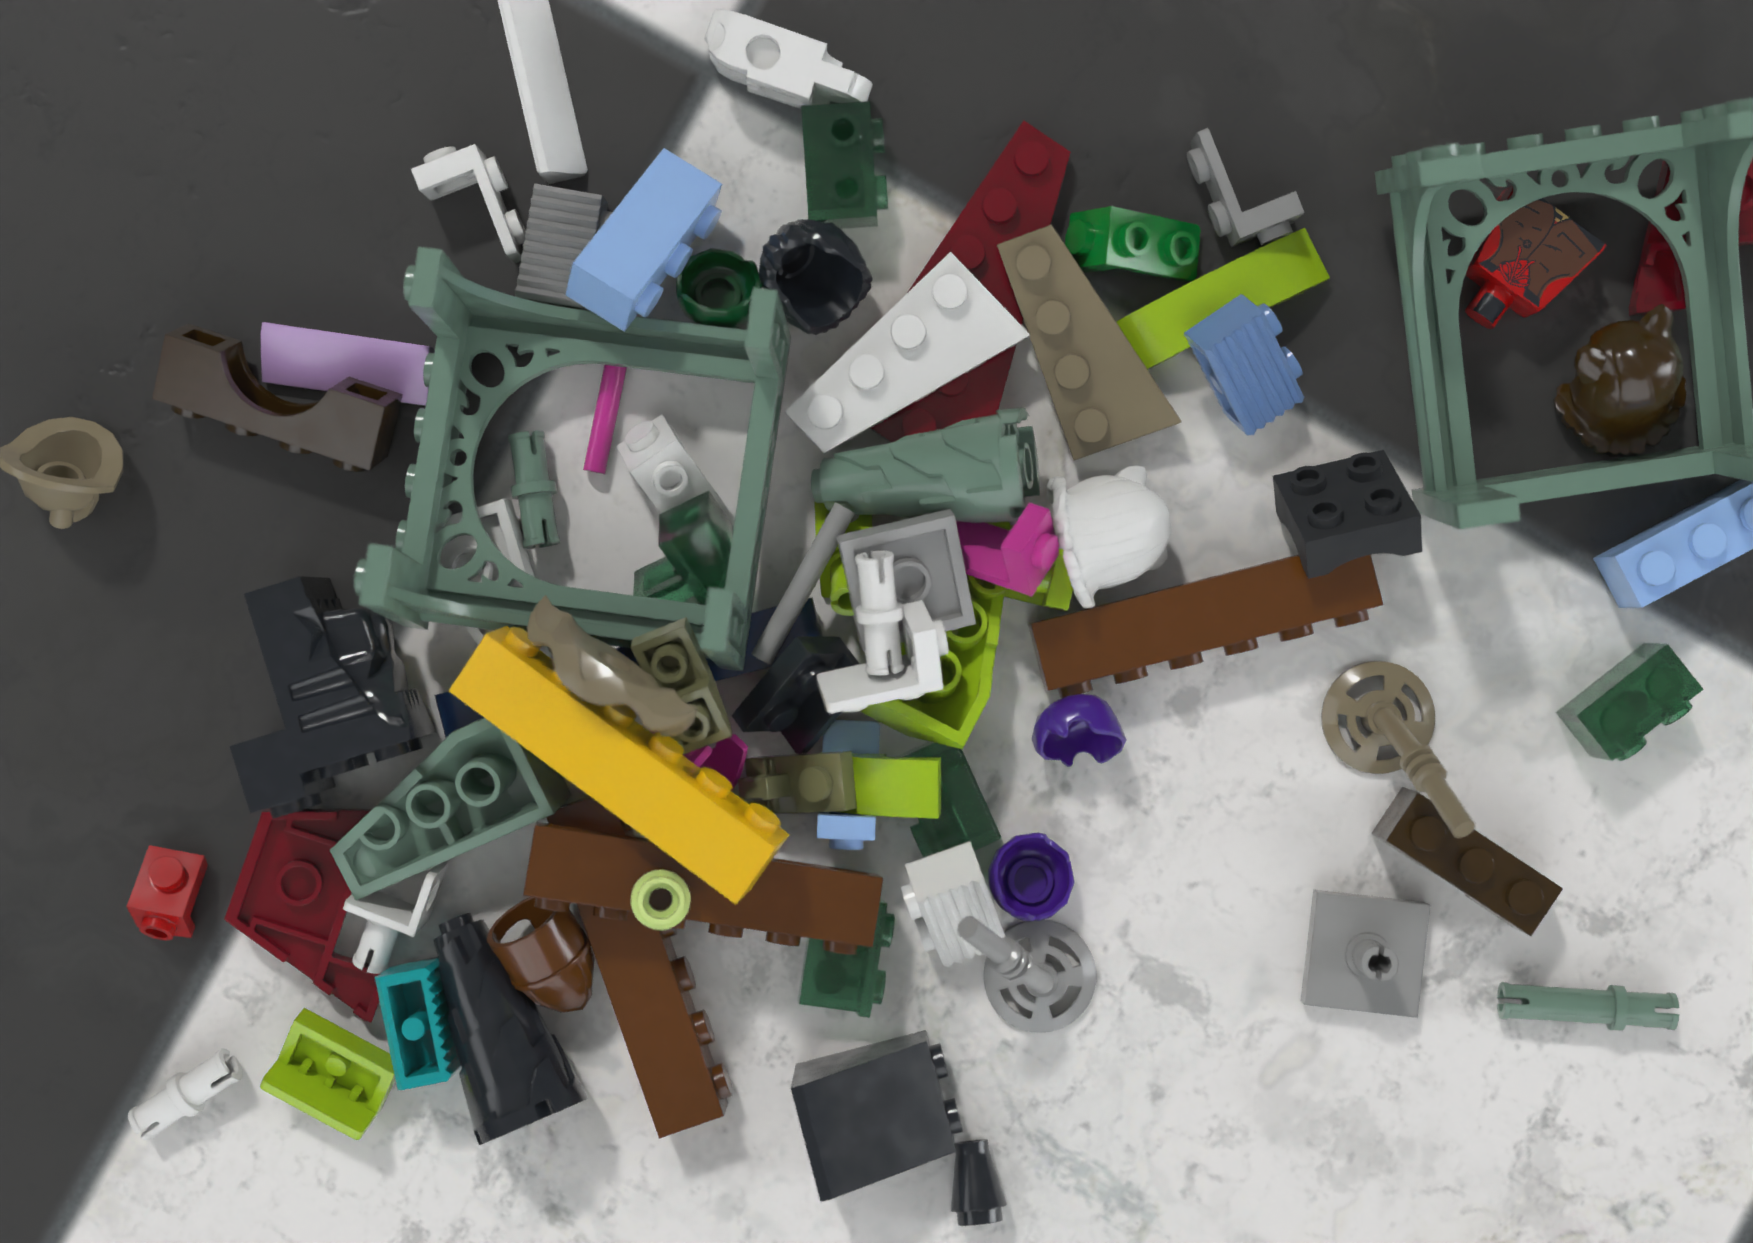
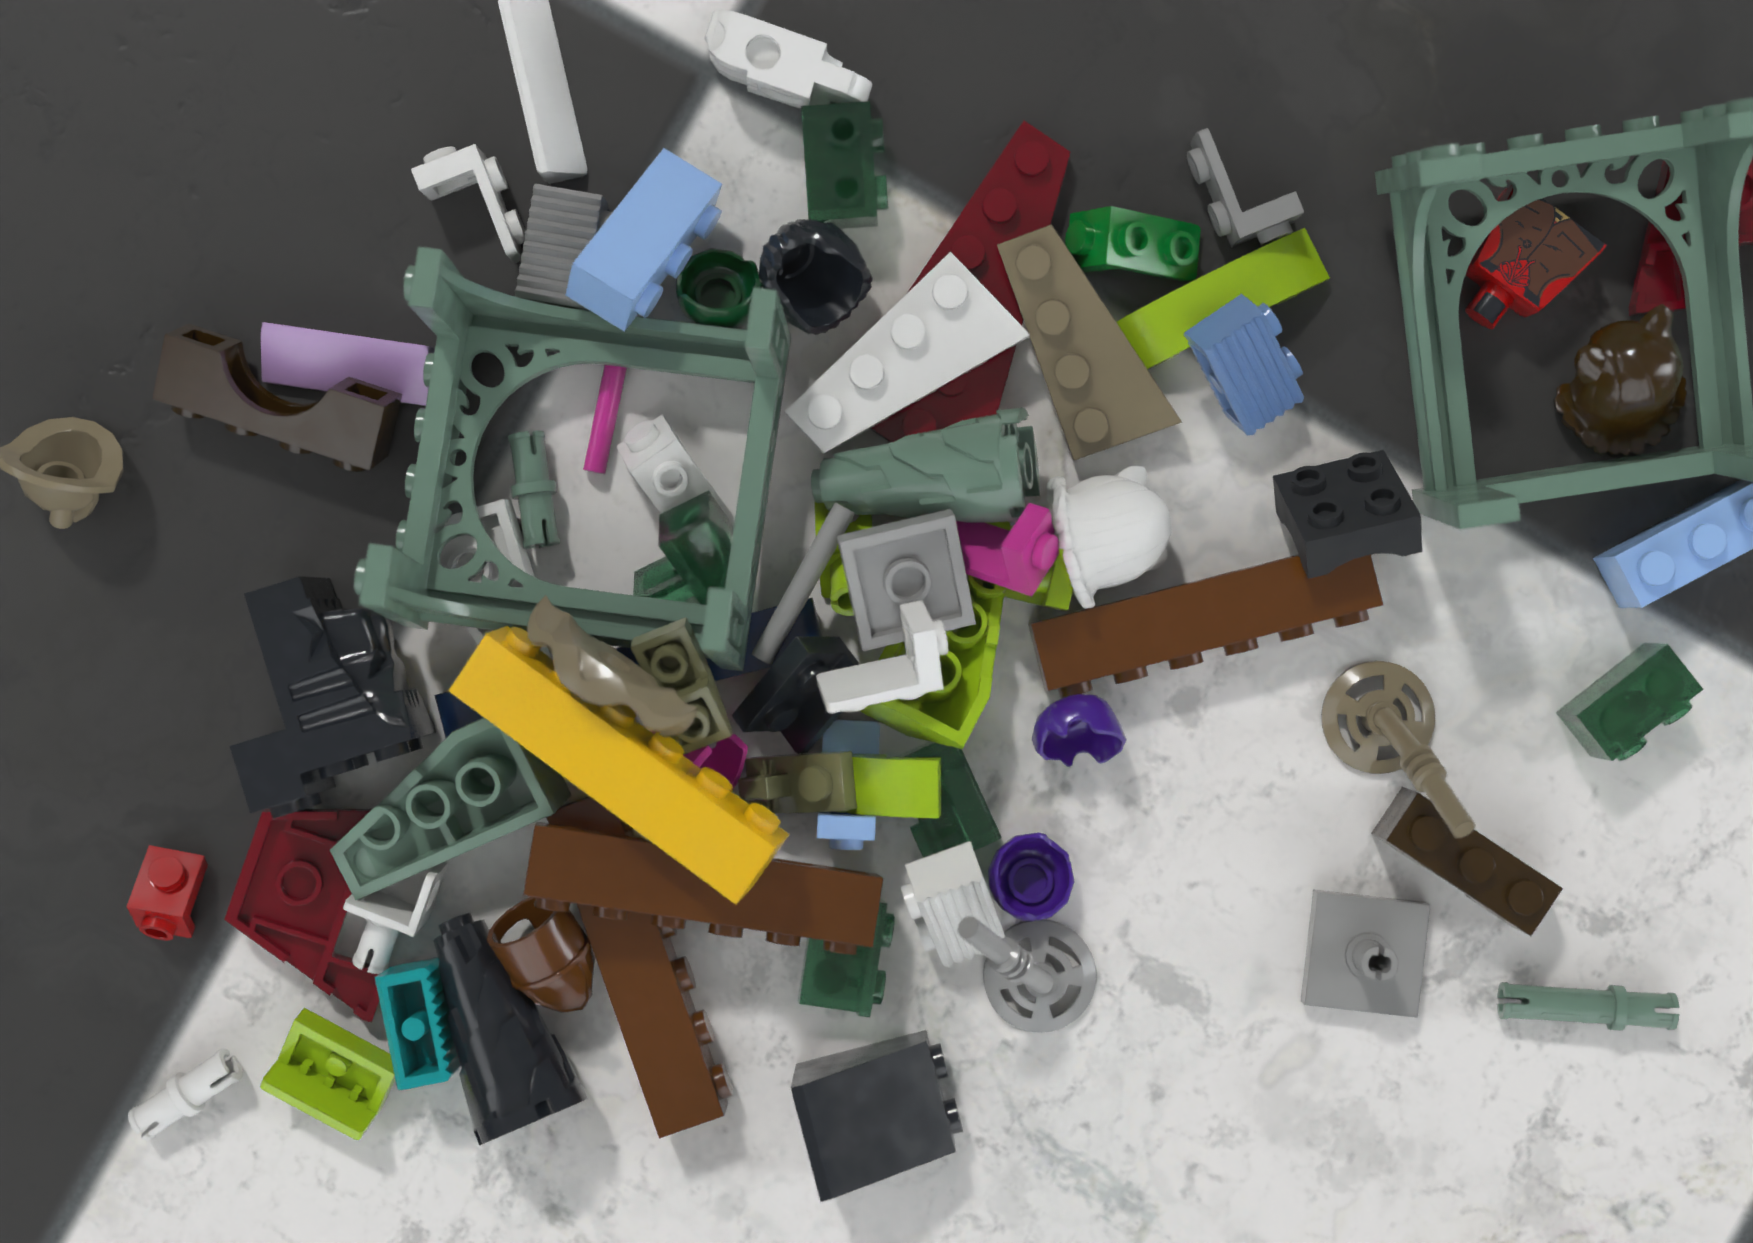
yellowish green plate [631,869,691,930] -> none
white pin [855,551,904,675] -> none
black cone [951,1139,1007,1226] -> none

